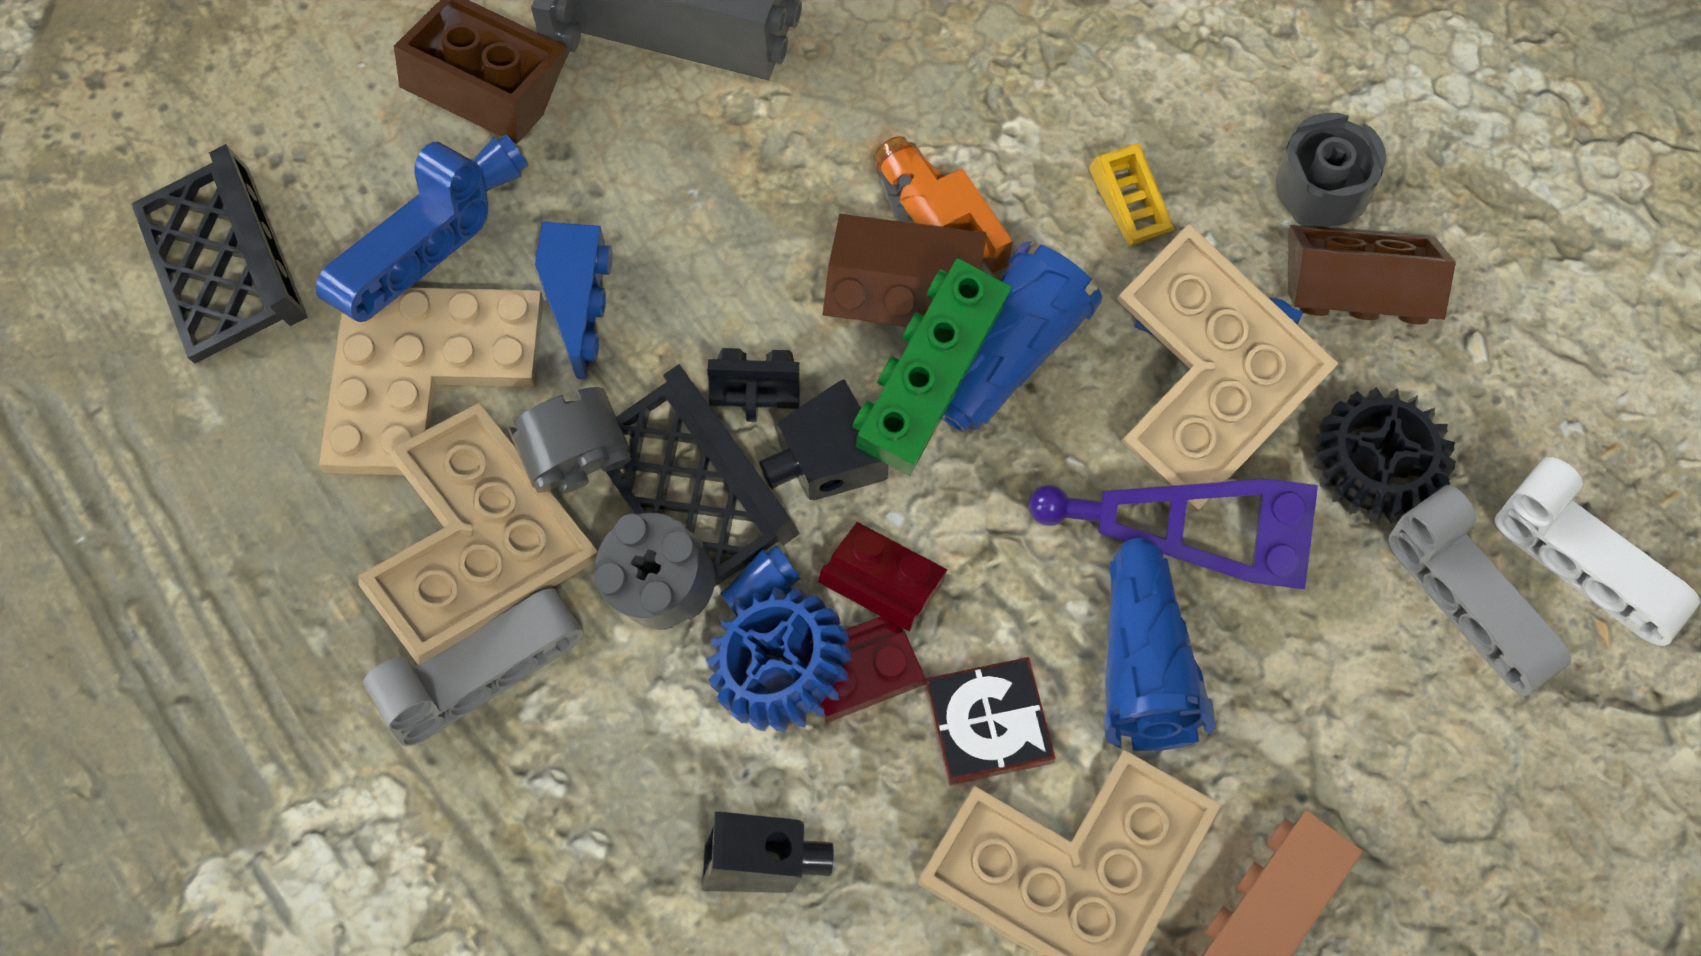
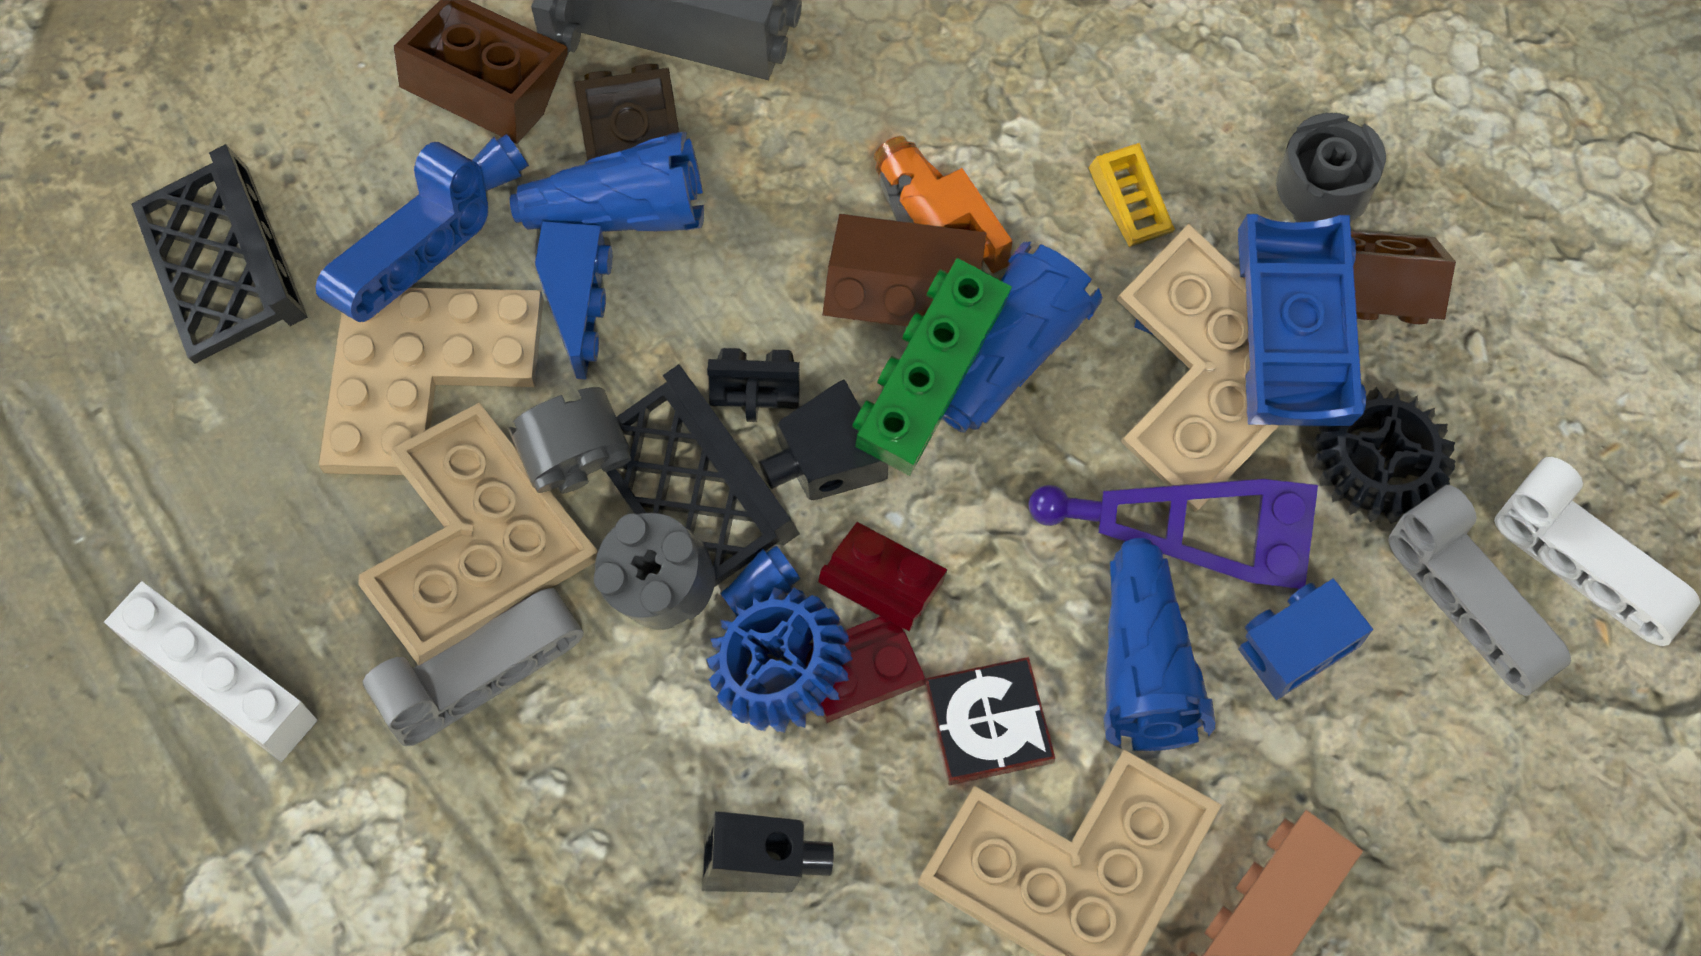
none -> white brick [104,581,318,762]
none -> blue cone [510,132,704,232]
none -> dark brown plate [574,63,679,161]
none -> blue piece [1238,214,1366,426]
none -> blue brick [1238,578,1373,701]

